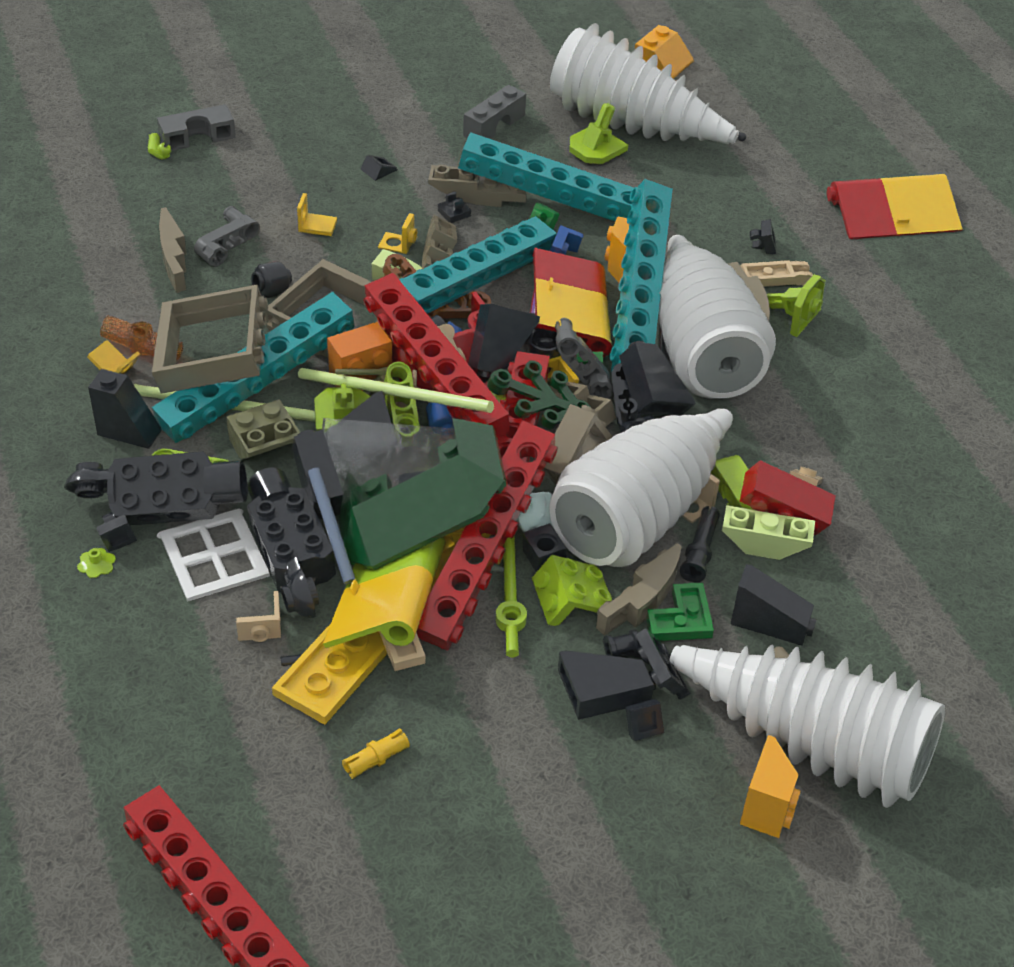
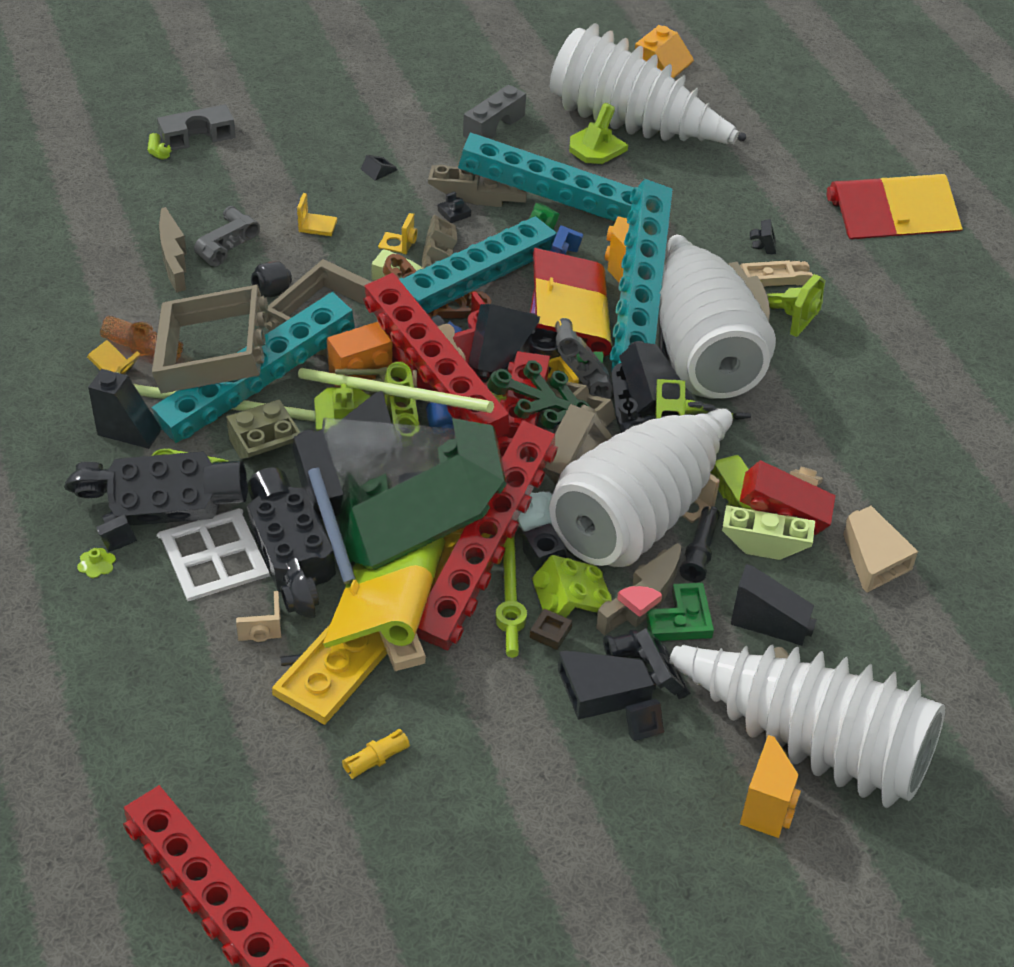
none -> dark brown tile [530,609,572,650]
none -> coral tile [617,586,662,617]
none -> lime piece [656,379,751,420]
none -> tan slope [843,506,918,592]

